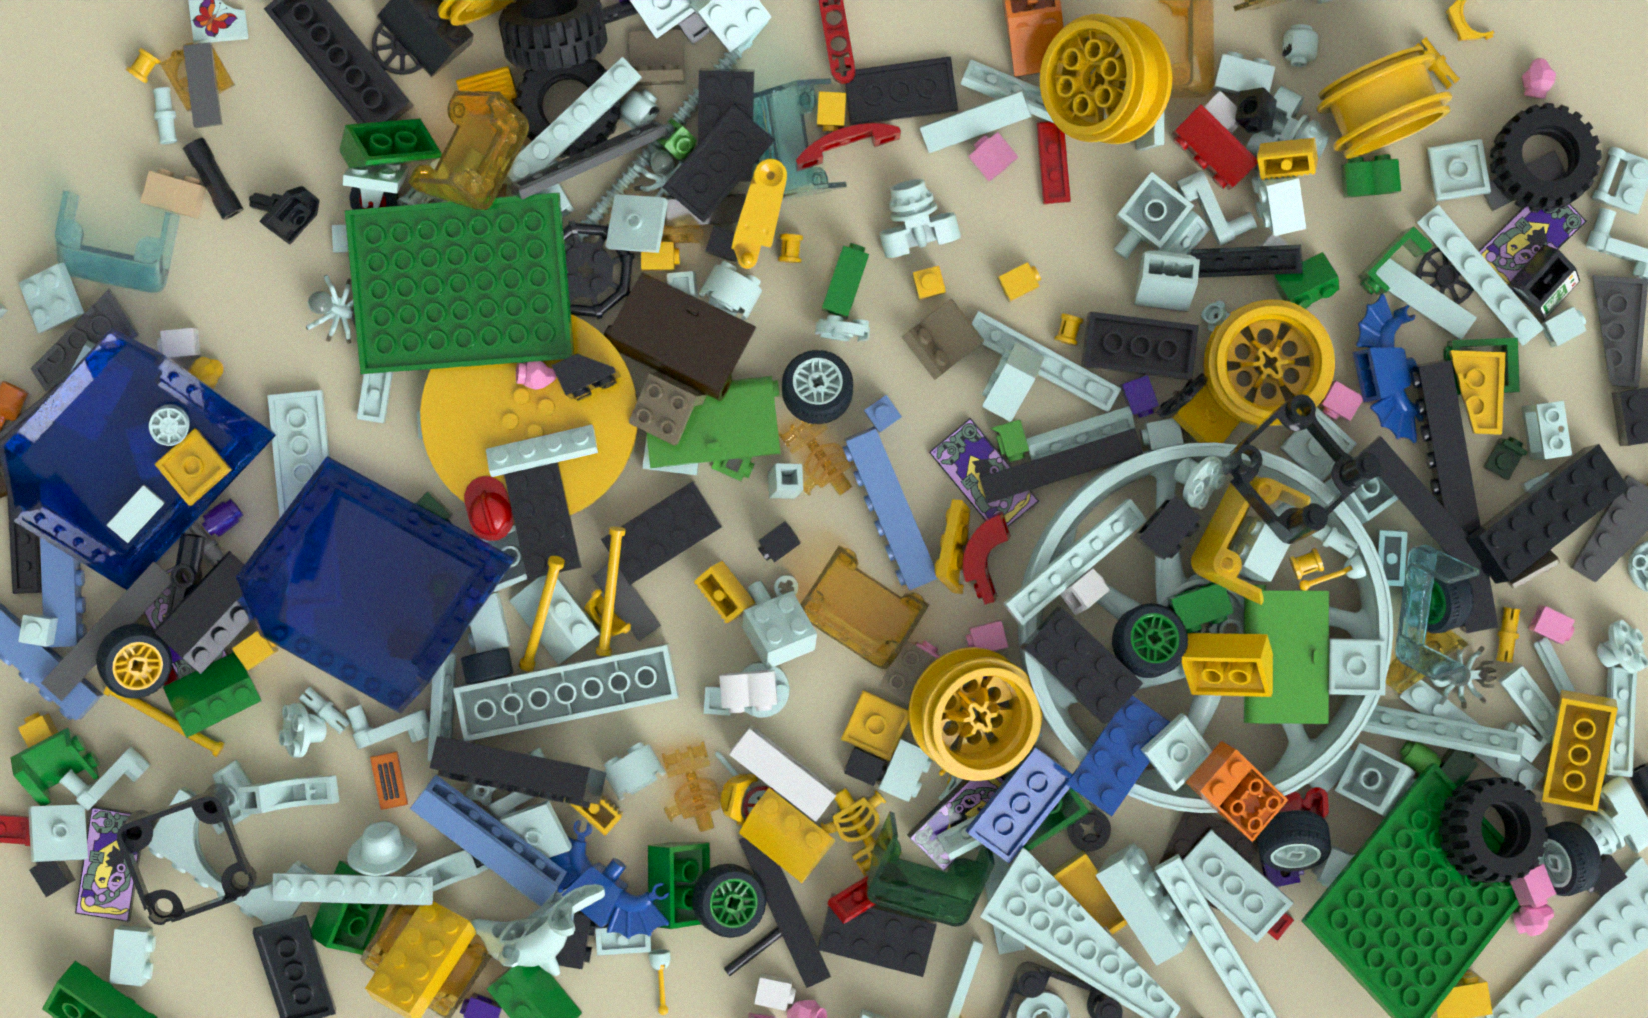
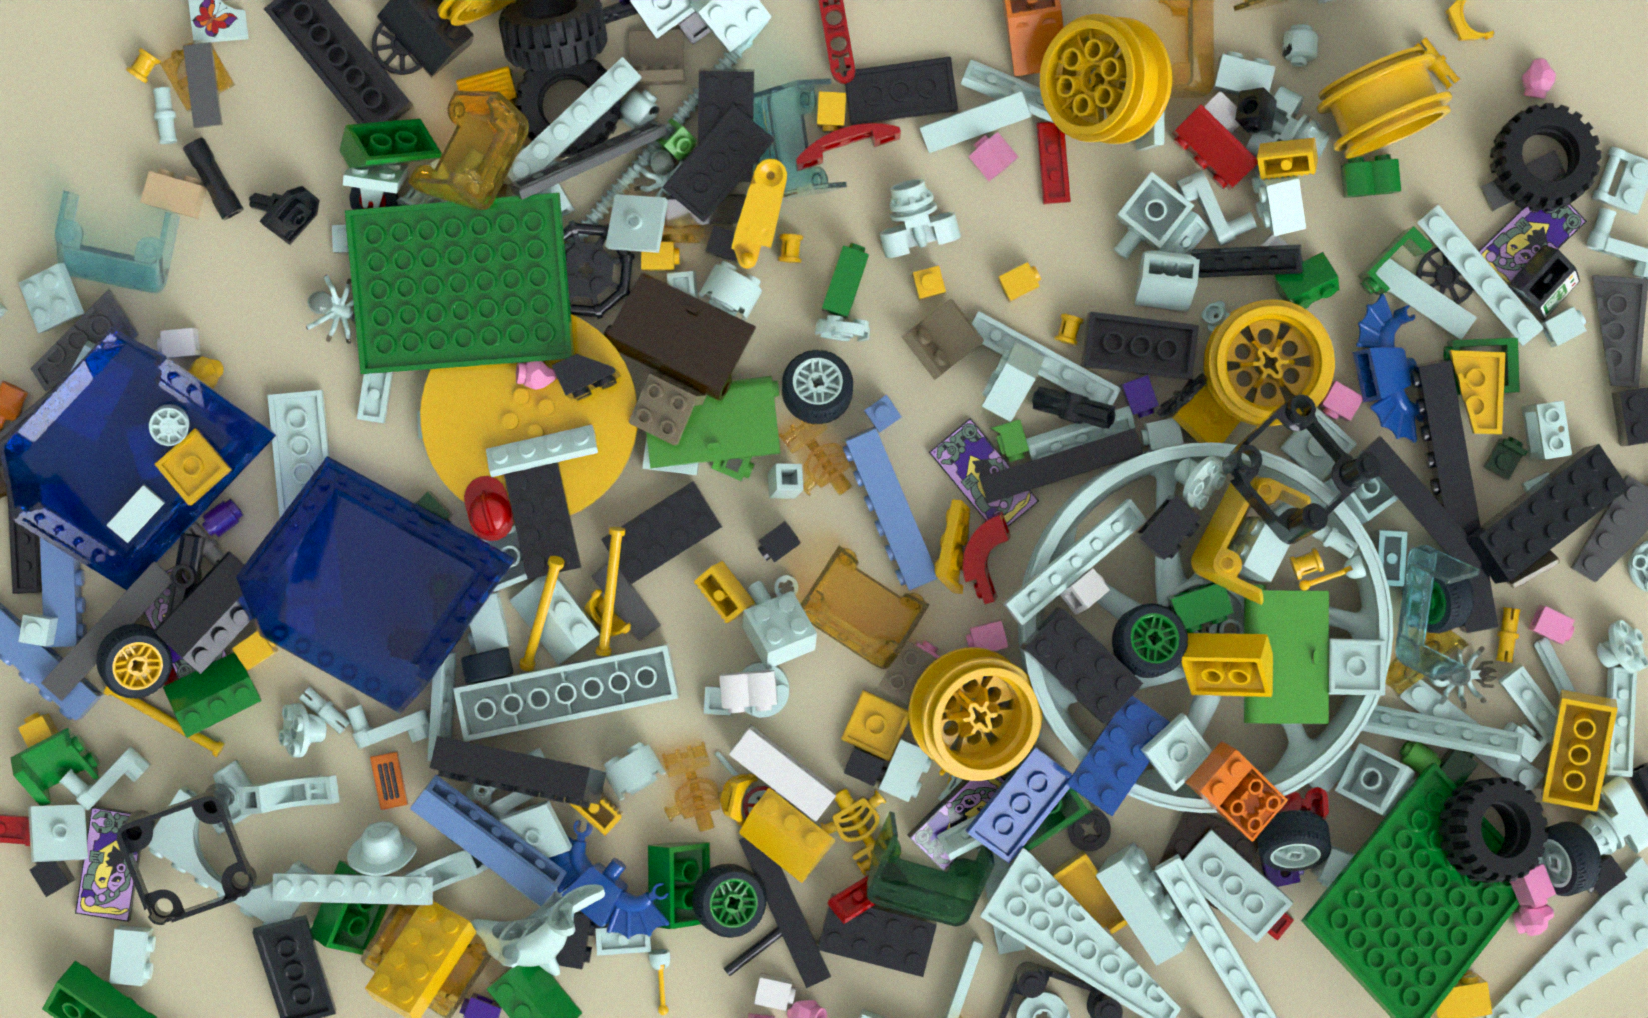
light aqua plate [1427,139,1491,202] -> none
none -> black piece [1032,387,1116,429]

